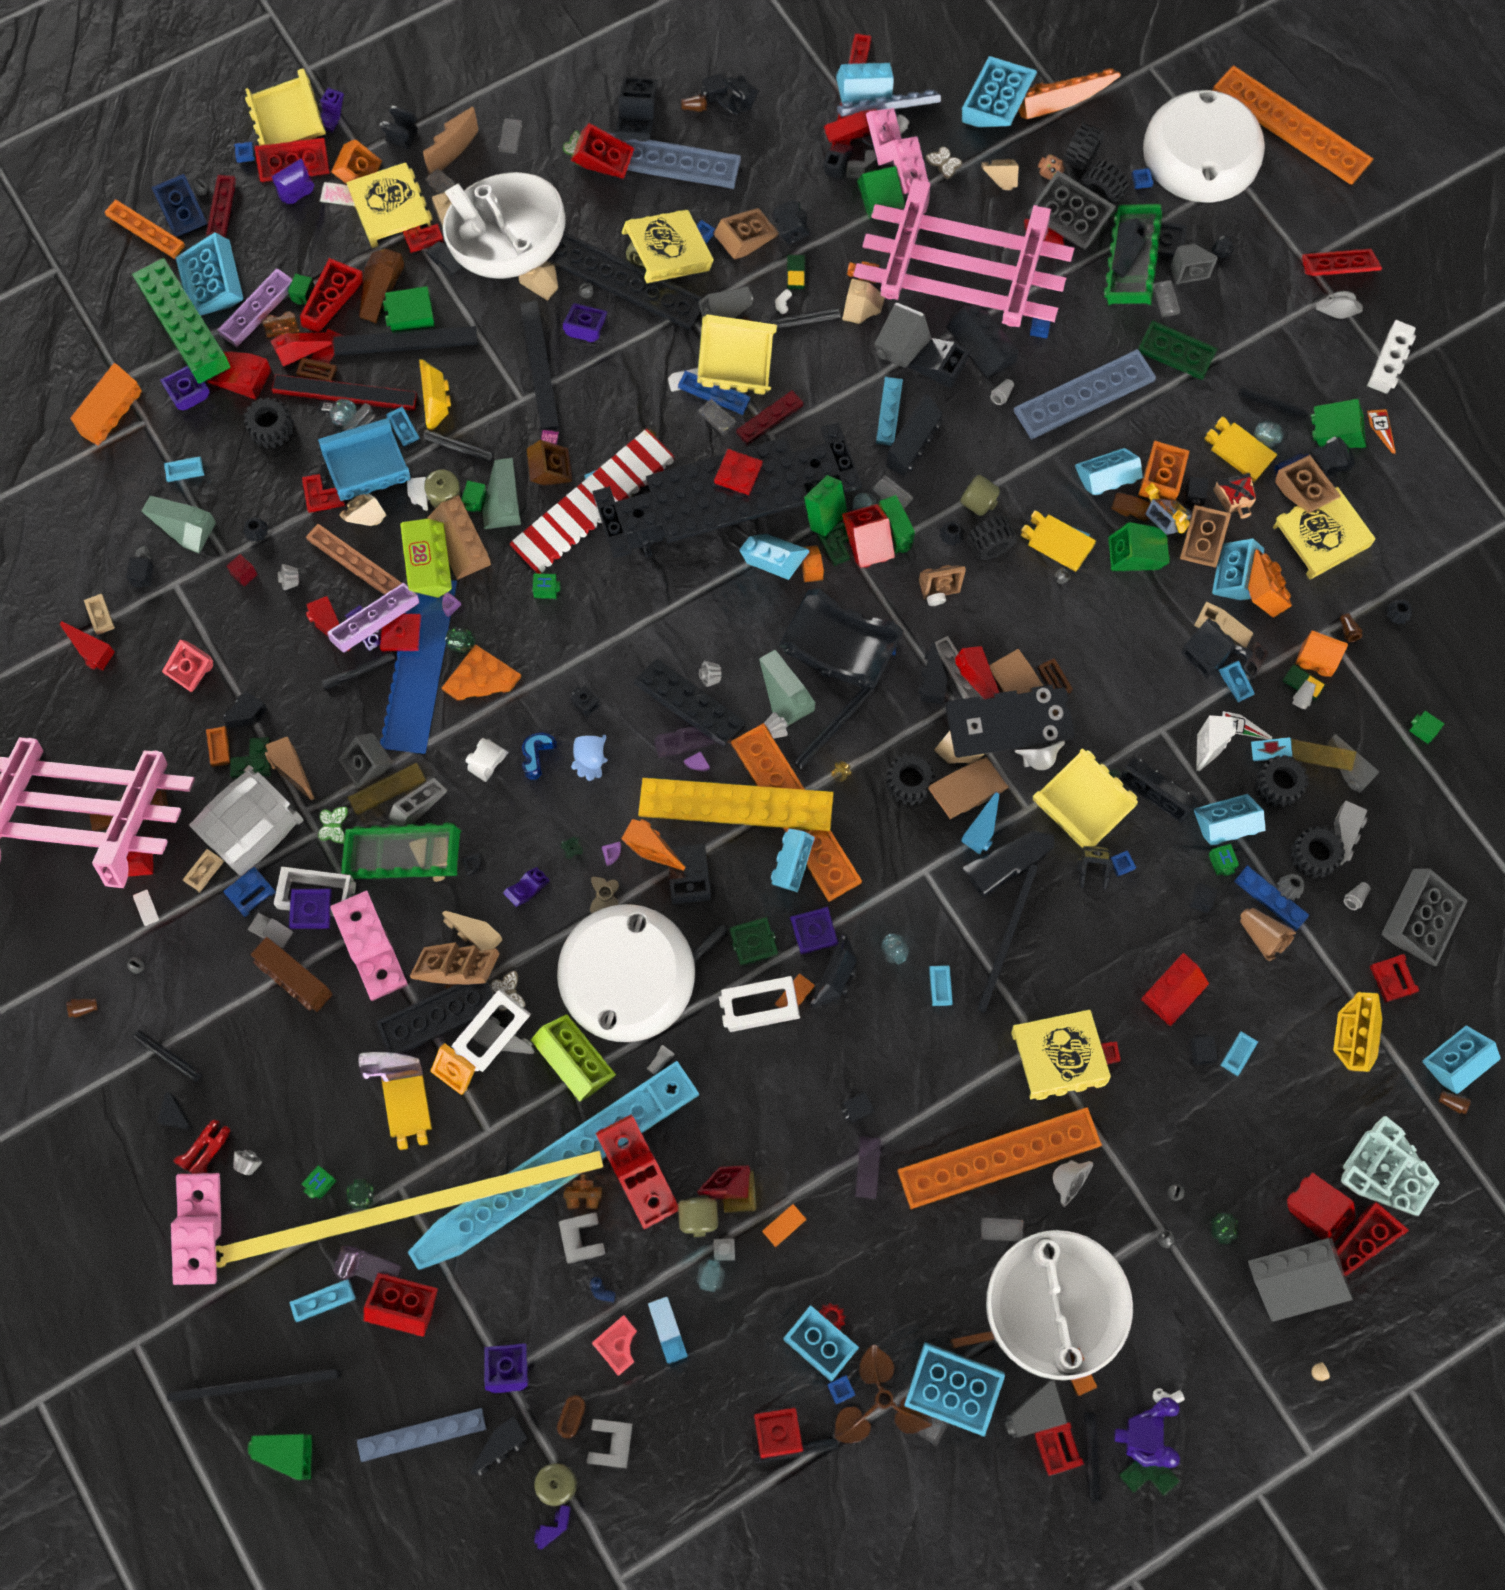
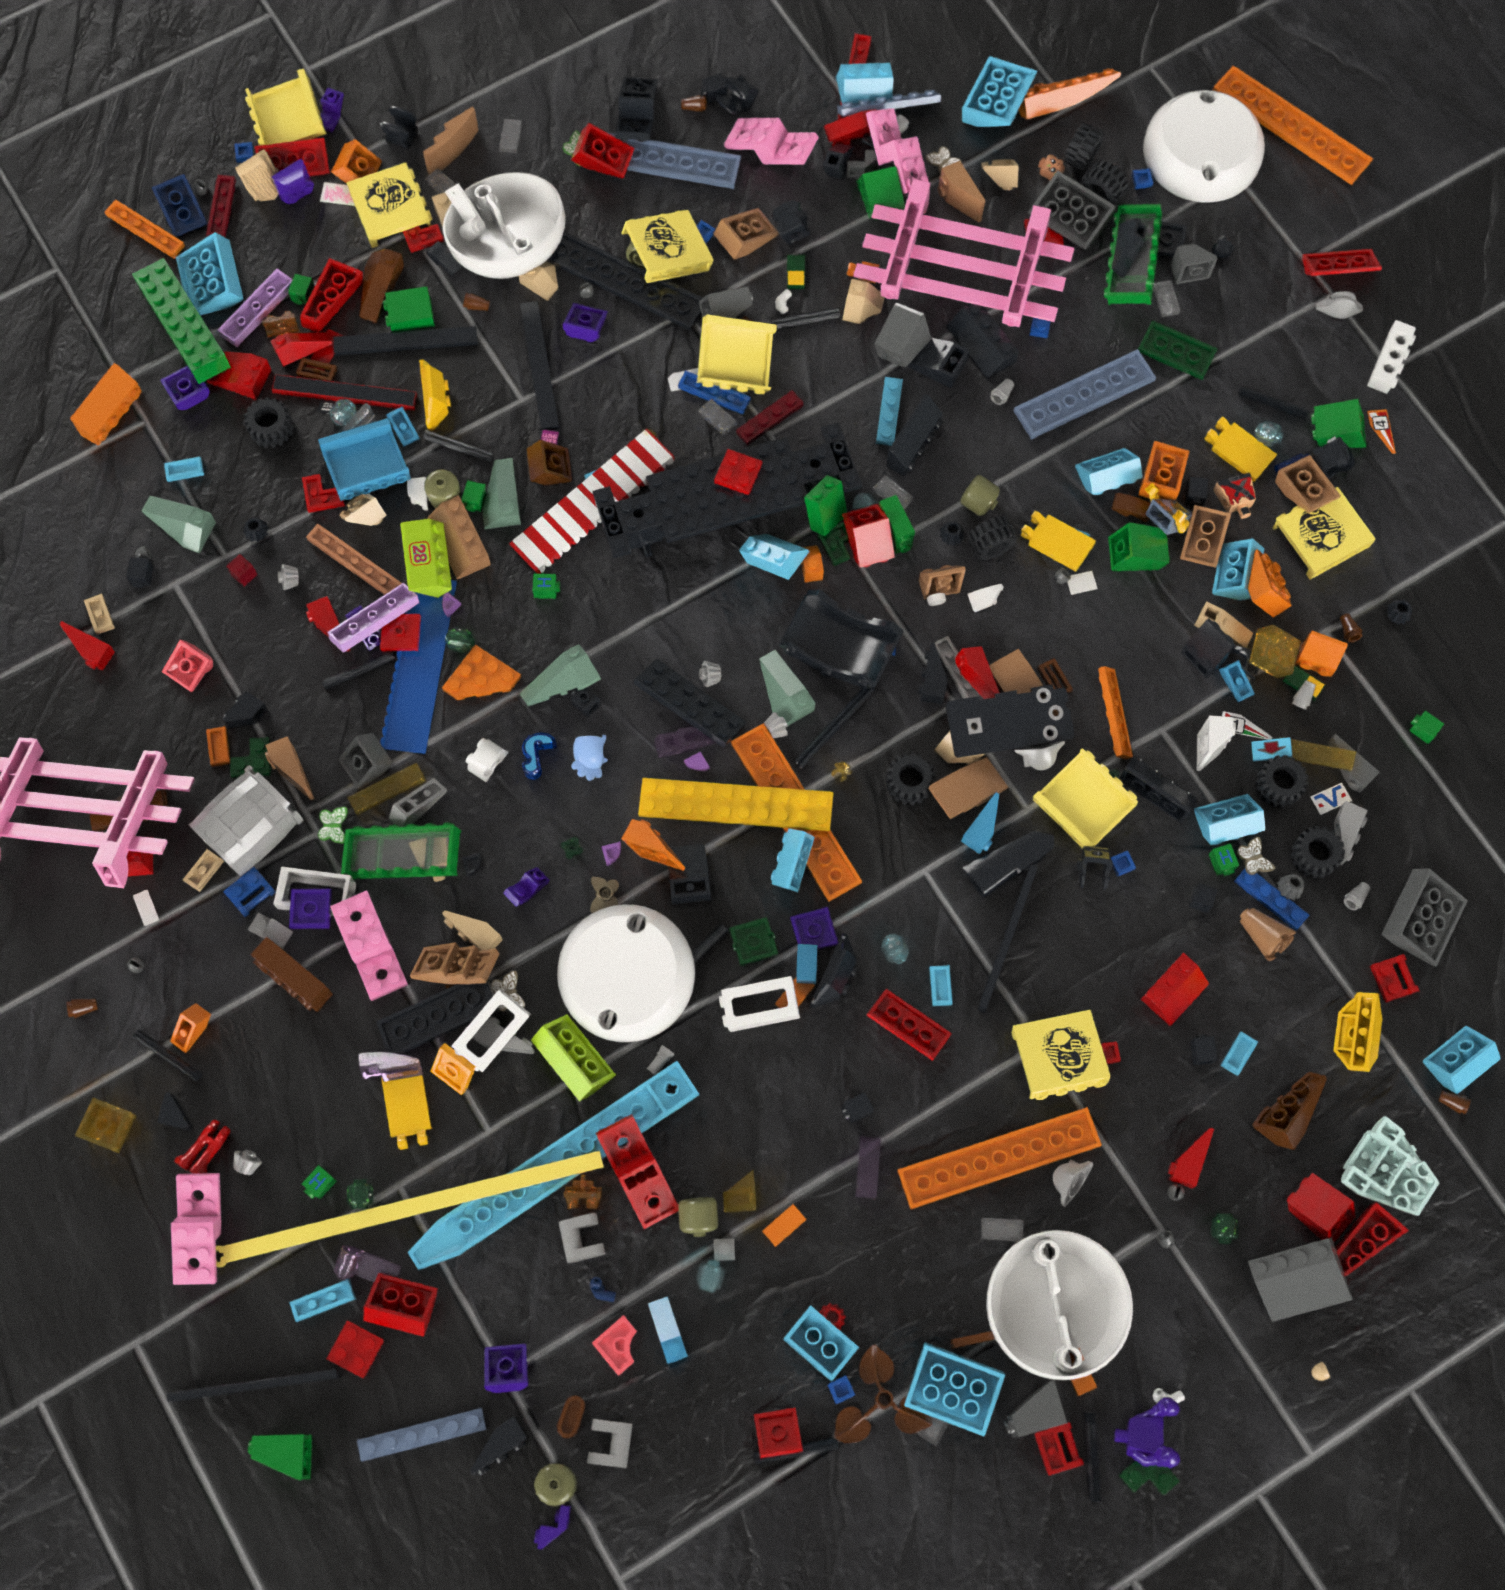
dark red slope [697,1165,750,1199] -> none
none -> clear yellow brick [75,1098,136,1154]
none -> orange slope [170,1003,211,1053]
none -> tan piece [236,149,279,201]
none -> red plate [327,1321,385,1378]
none -> reddish brown cone [463,292,490,311]
none -> sand green wedge [520,644,601,706]
none -> bright pink bracket [724,118,819,164]
none -> dark azure slope [796,944,817,984]
none -> red slope [867,989,952,1061]
none -> medium nougat slope [937,160,985,222]
none -> white slope [968,584,1004,612]
none -> white sticker [1067,571,1098,595]
none -> orange plate [1098,666,1133,759]
none -> red slope [1168,1128,1214,1189]
none -> dark tan animal [1237,837,1275,875]
none -> clear yellow brick [1249,625,1301,678]
none -> reddish brown wedge [1252,1072,1327,1150]
none -> white sticker [1311,783,1352,815]

